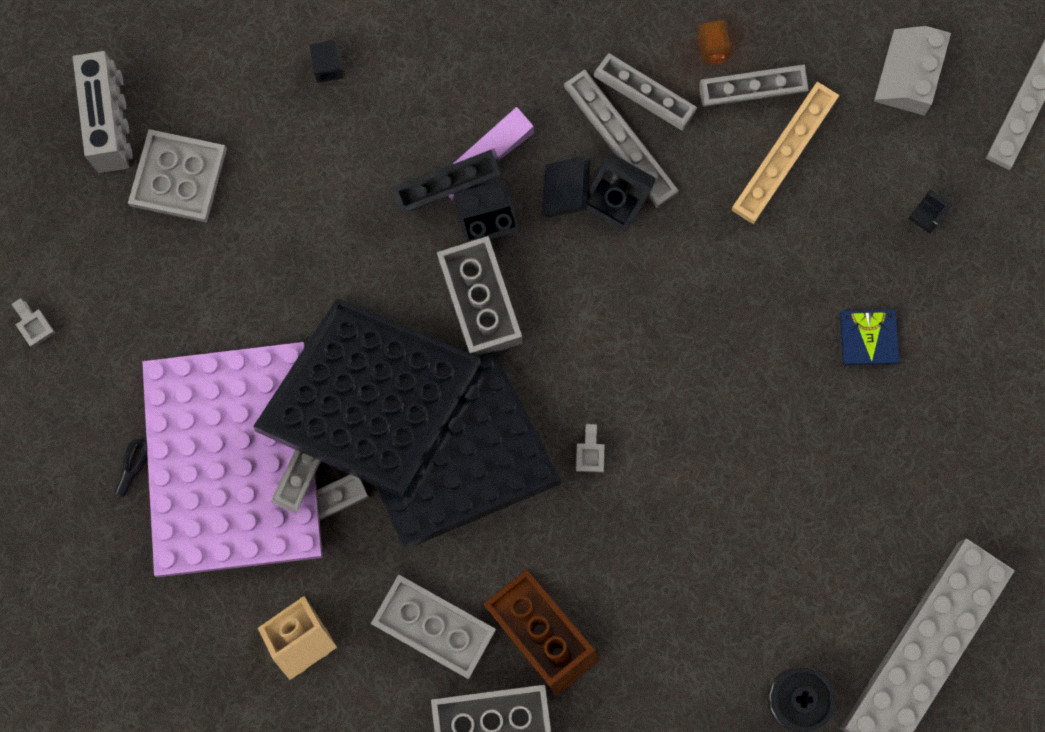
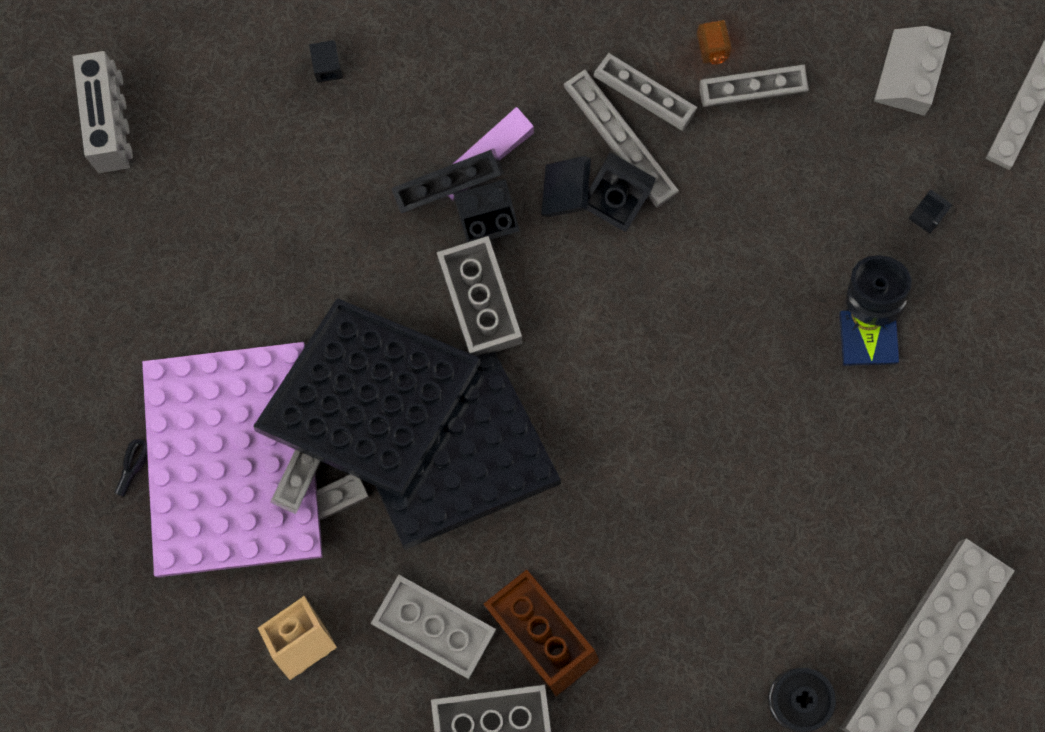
light grey plate [12,298,55,348] -> none
light grey plate [128,129,227,223] -> none
light grey plate [576,424,604,473] -> none
tan plate [731,82,840,224] -> none
none -> black wheel [845,255,912,326]

